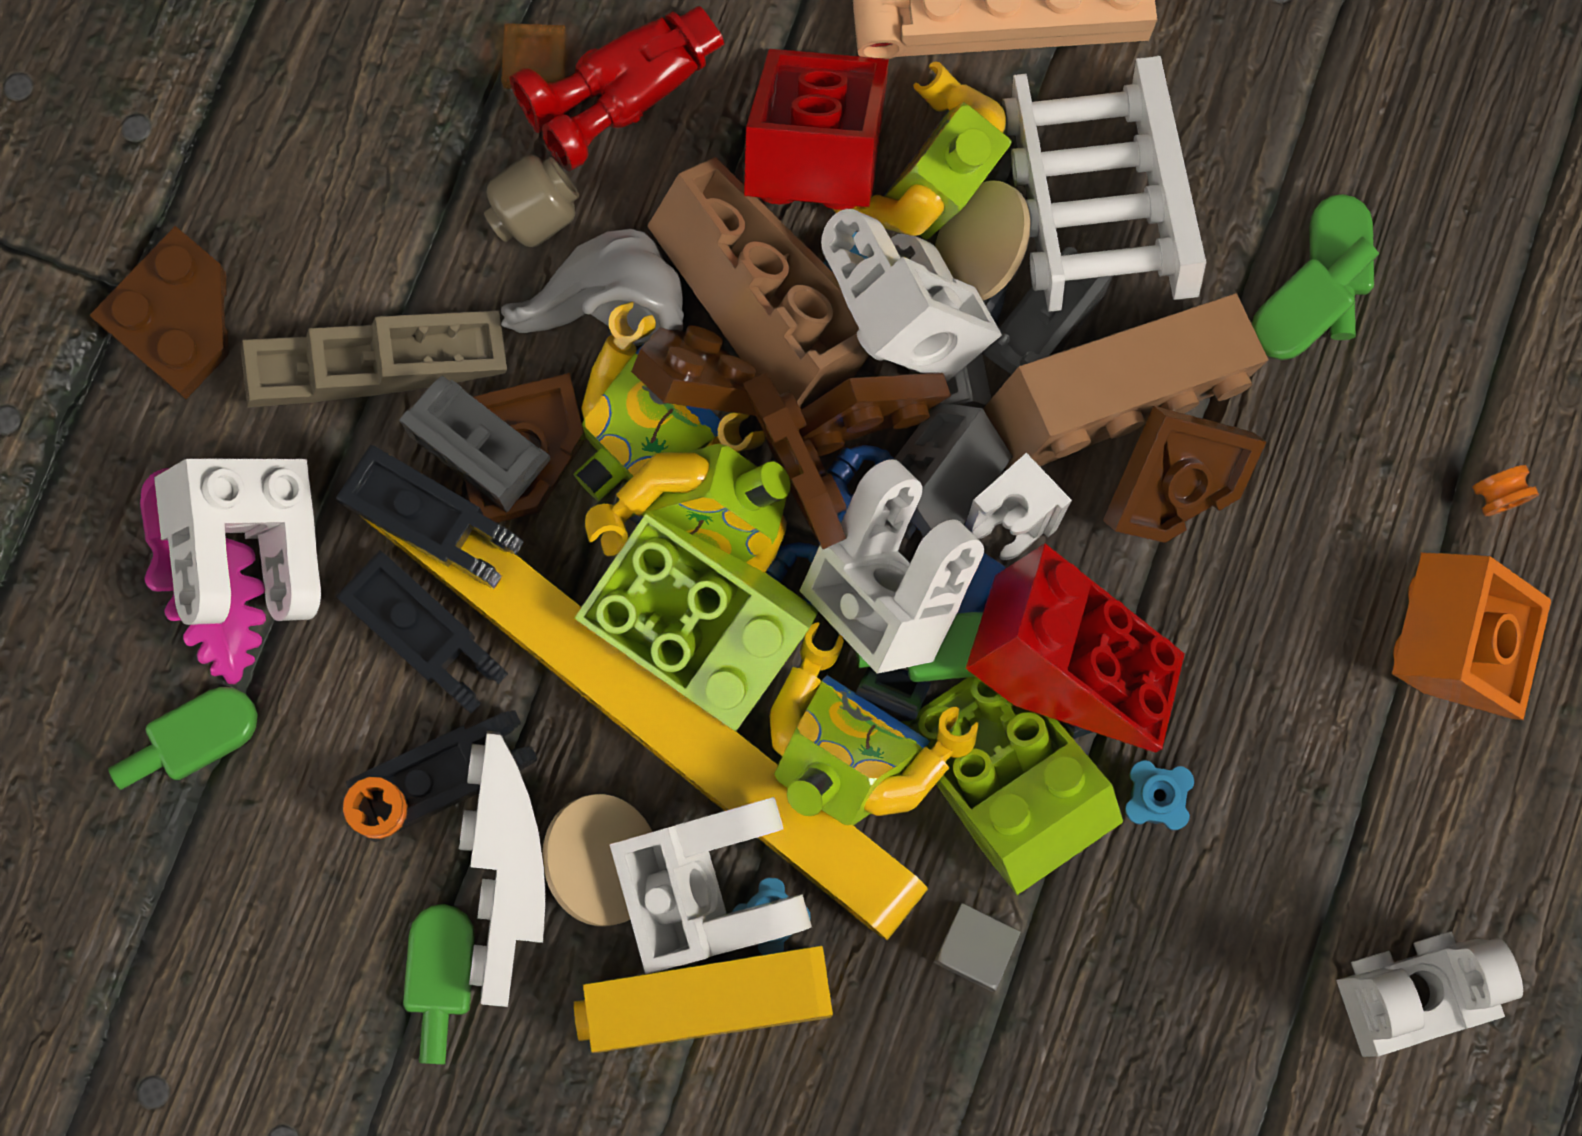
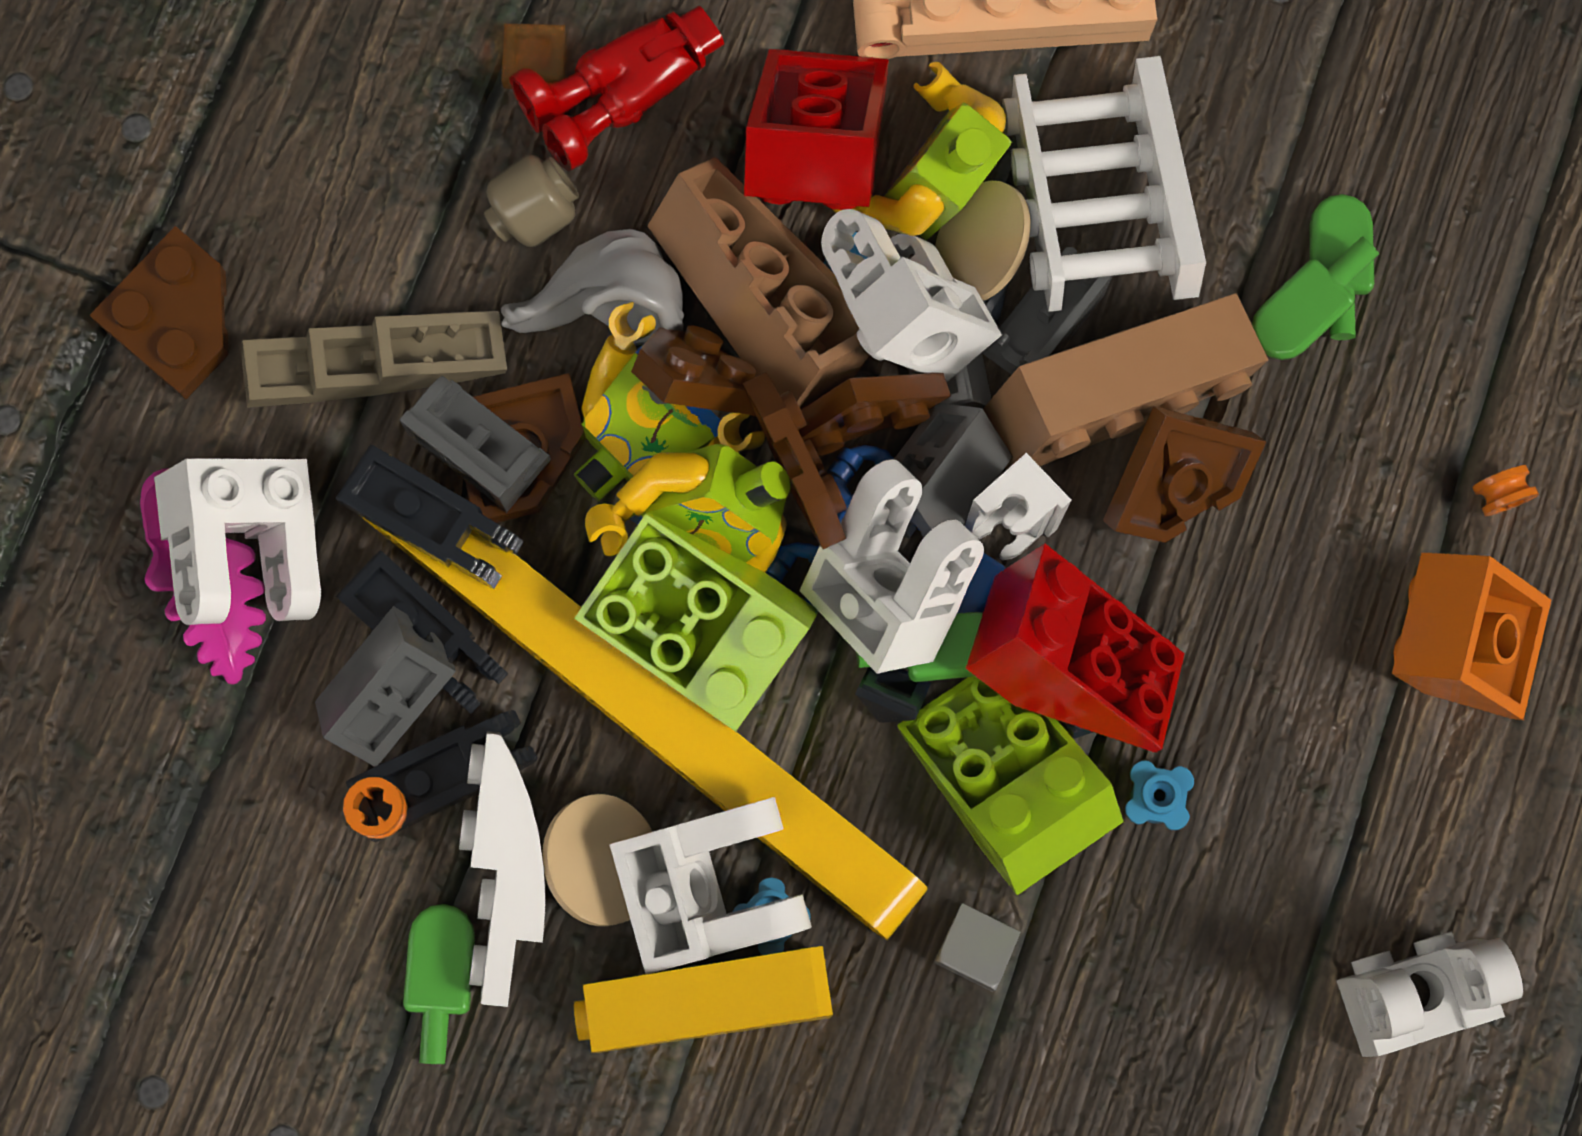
bright green piece [108,687,258,790] -> none
torso [769,622,978,826] -> none
none -> dark grey hinge [315,606,456,767]

